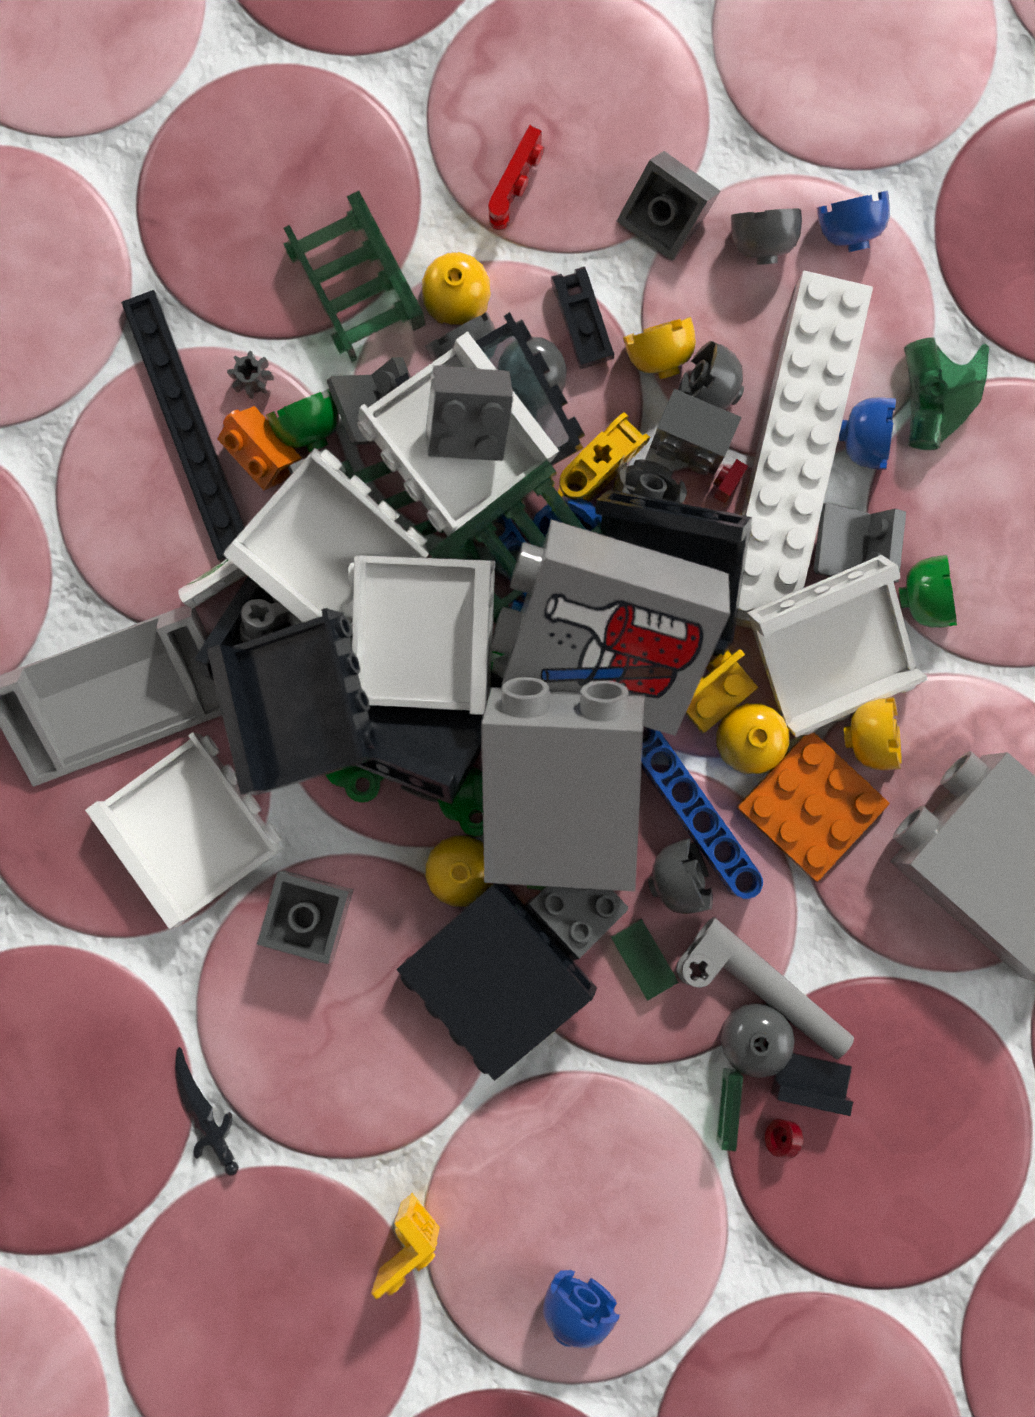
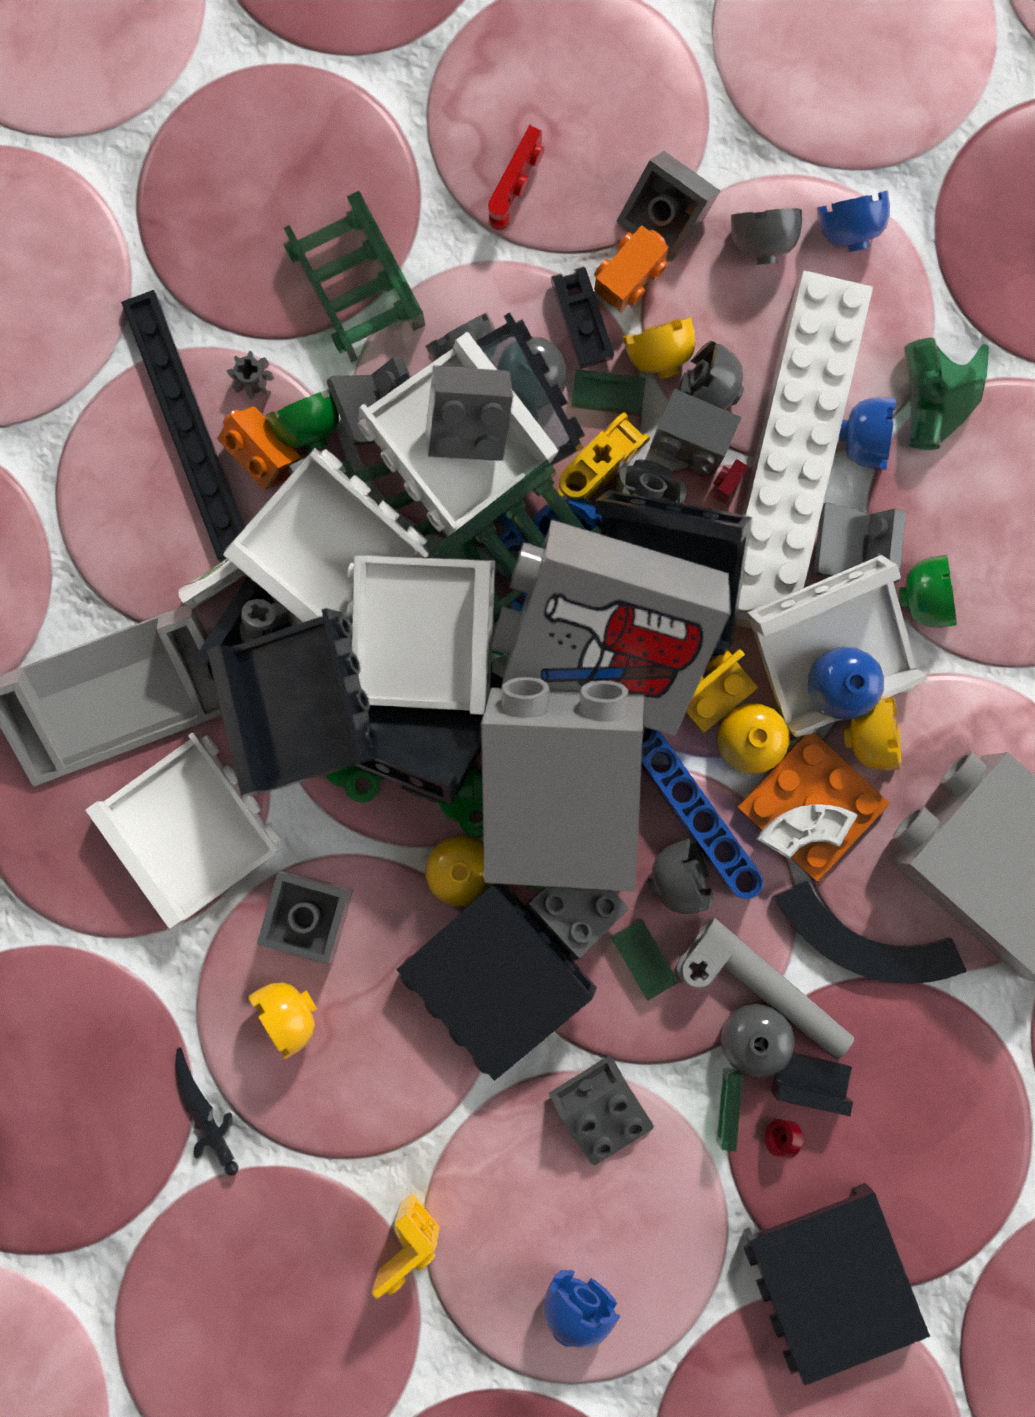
yellow cylinder [421,252,491,326] -> none
none -> yellow cylinder [248,982,317,1059]
none -> dark grey bracket [549,1054,654,1165]
none -> clear green tile [571,369,646,416]
none -> orange brick [594,225,669,313]
none -> black panel [742,1183,930,1386]
none -> white tile [756,804,858,859]
none -> black tile [773,881,967,984]
none -> blue cylinder [807,647,884,719]

